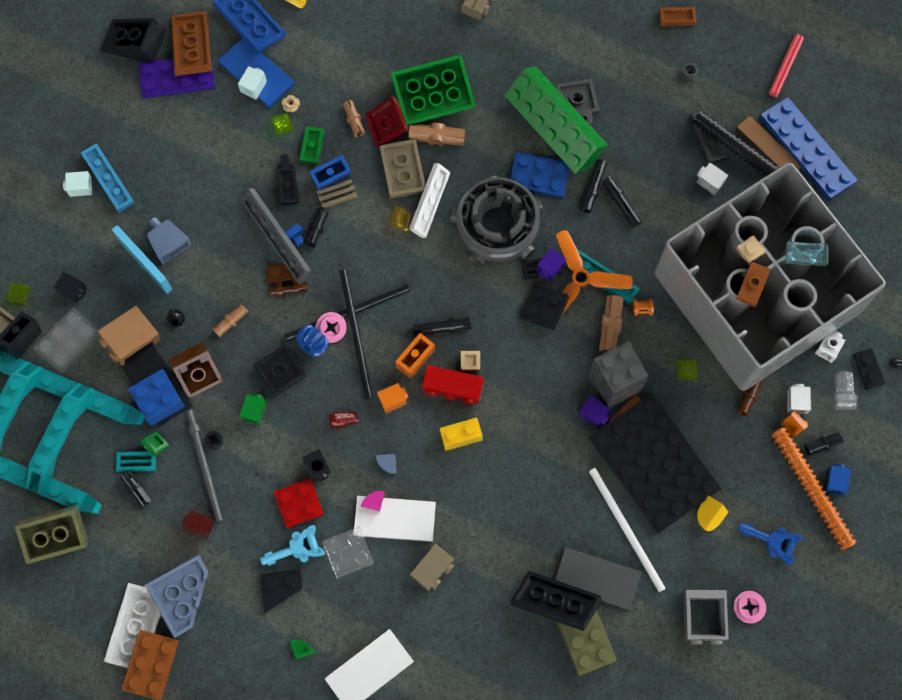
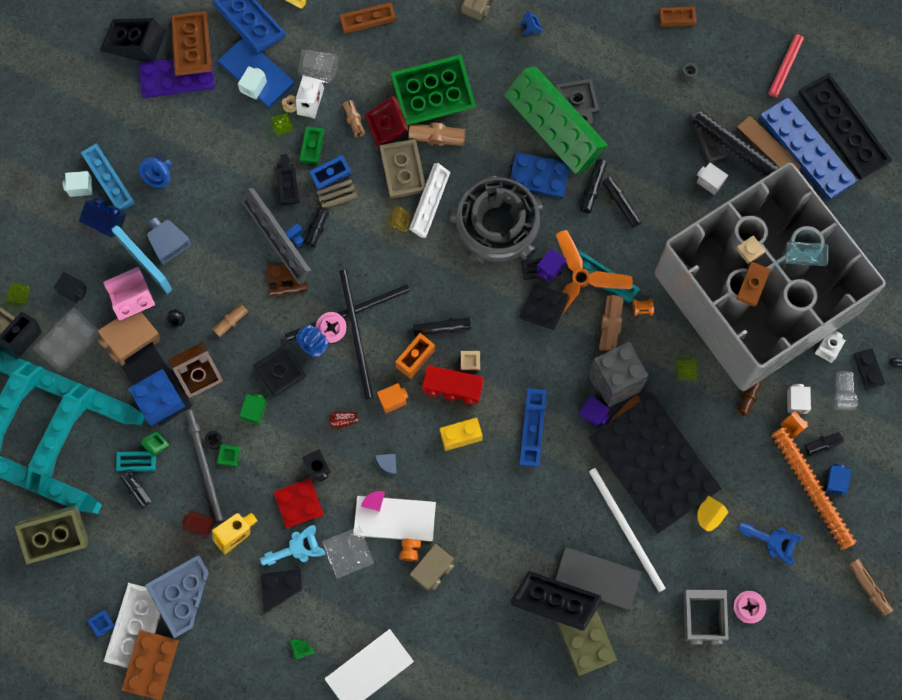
none -> clear blue brick [79,198,126,237]
none -> blue tile [87,609,115,638]
none -> bright pink panel [103,266,155,321]
none -> blue hair [138,156,172,189]
none -> yellow torso [212,512,257,555]
none -> green tile [217,444,241,467]
none -> white torso [296,76,324,119]
none -> clear brick [298,49,339,83]
none -> dark orange plate [339,2,396,34]
none -> orange wheel [399,538,421,562]
none -> blue tile [519,12,543,35]
none -> blue slope [520,388,547,467]
none -> black plate [798,73,892,180]
none -> medium nougat pin [848,559,894,617]

